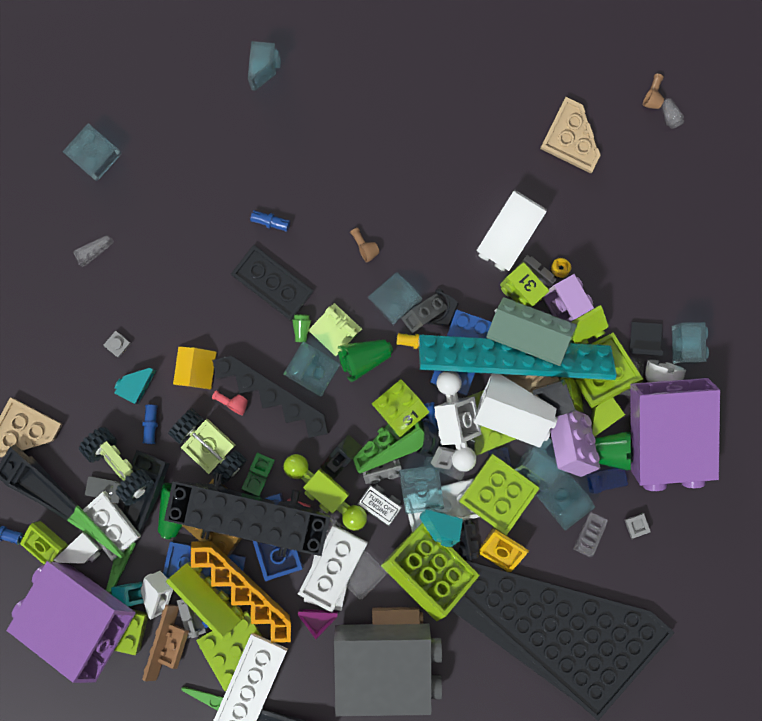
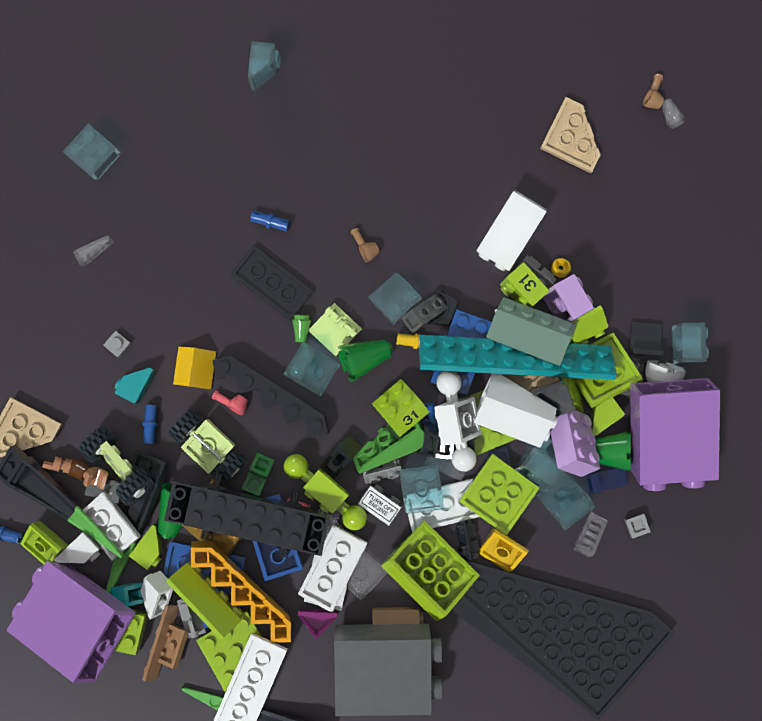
teal slope [419,509,463,547] -> none
light grey plate [431,446,455,470] -> none
none -> nougat piece [42,456,108,490]
none -> lime slope [129,523,163,570]

